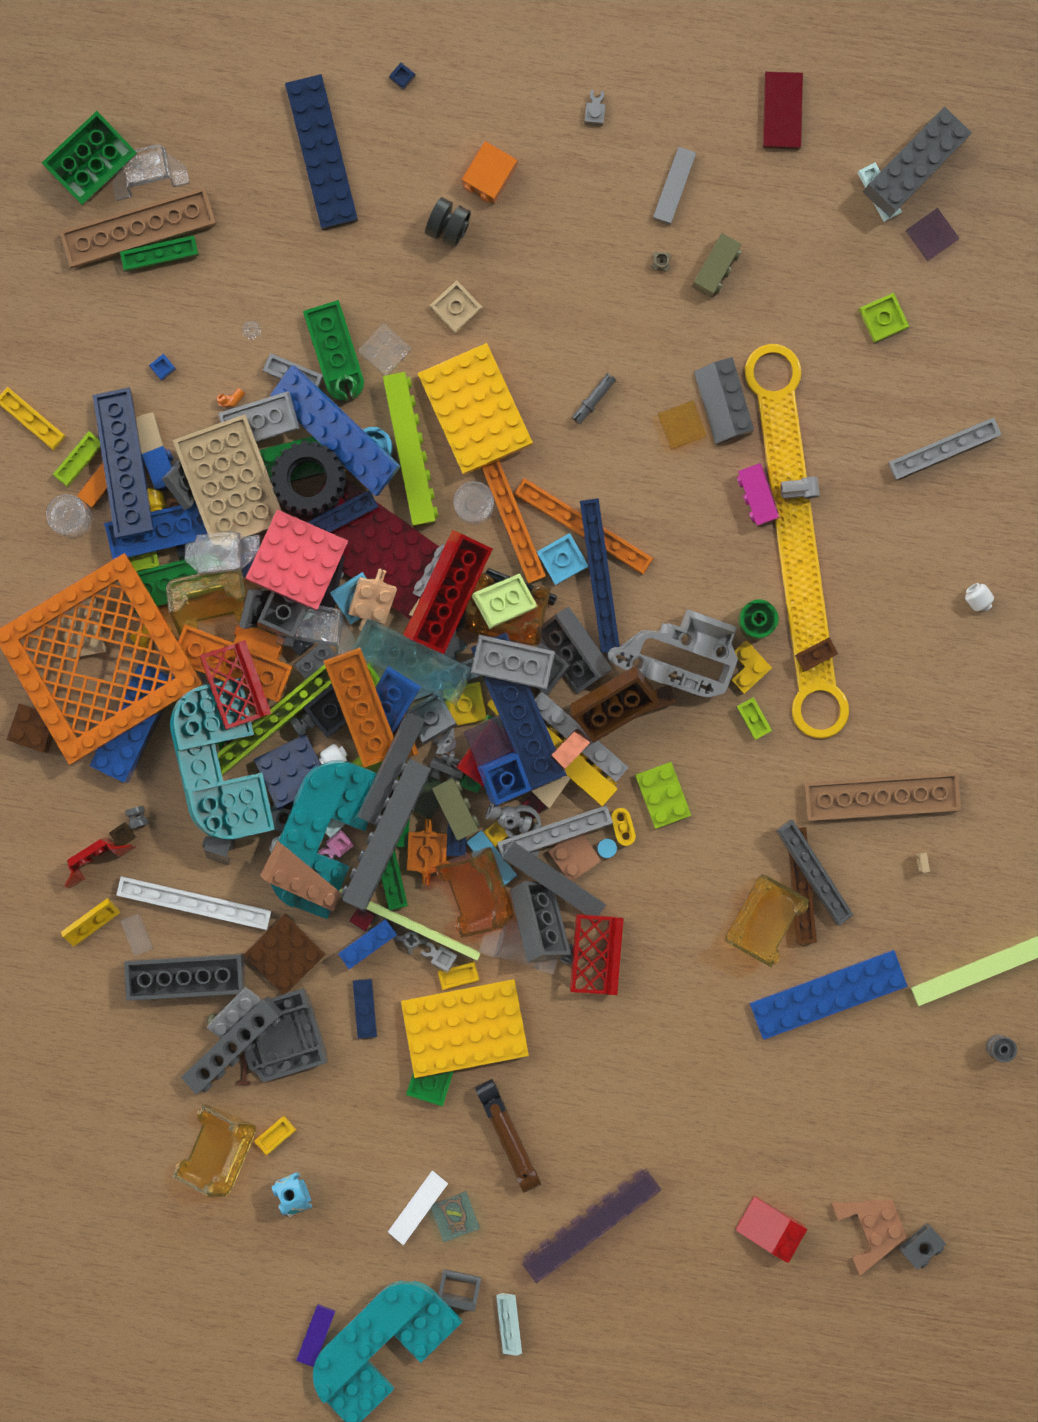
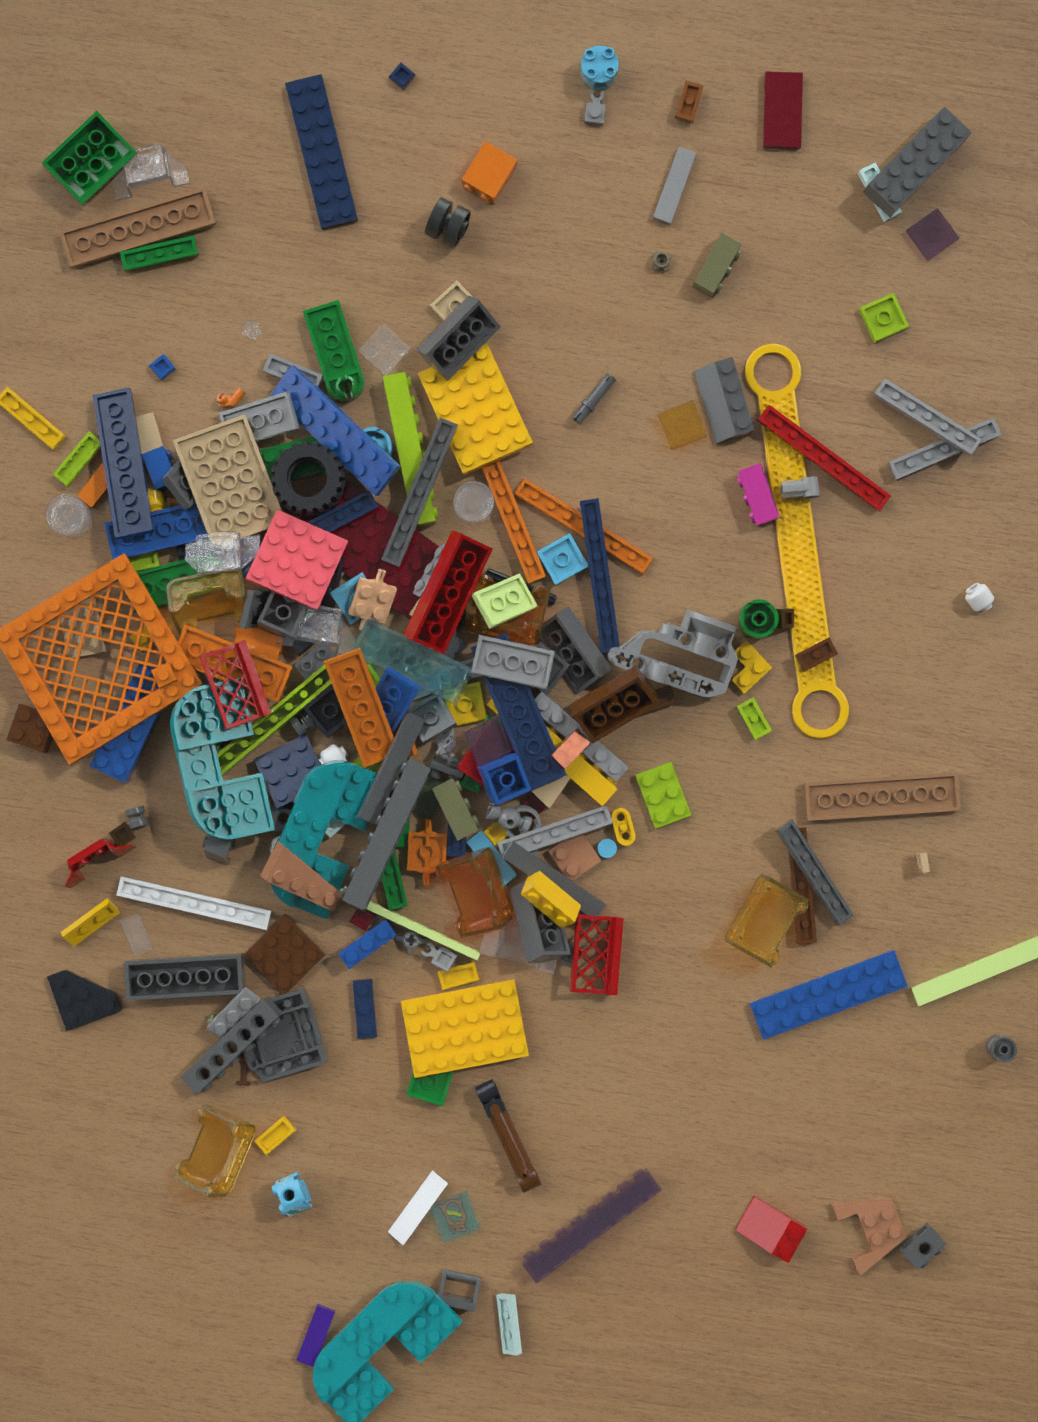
bright pink plate [318,830,354,859] -> none
none -> black plate [47,969,122,1031]
none -> orange plate [151,662,178,689]
none -> dark grey plate [381,417,458,567]
none -> dark grey slope [416,296,501,381]
none -> yellow brick [521,871,581,929]
none -> medium azure brick [580,45,619,91]
none -> dark orange plate [675,80,704,124]
none -> red plate [757,405,891,512]
none -> dark brown plate [776,608,794,628]
none -> light grey plate [874,379,982,457]

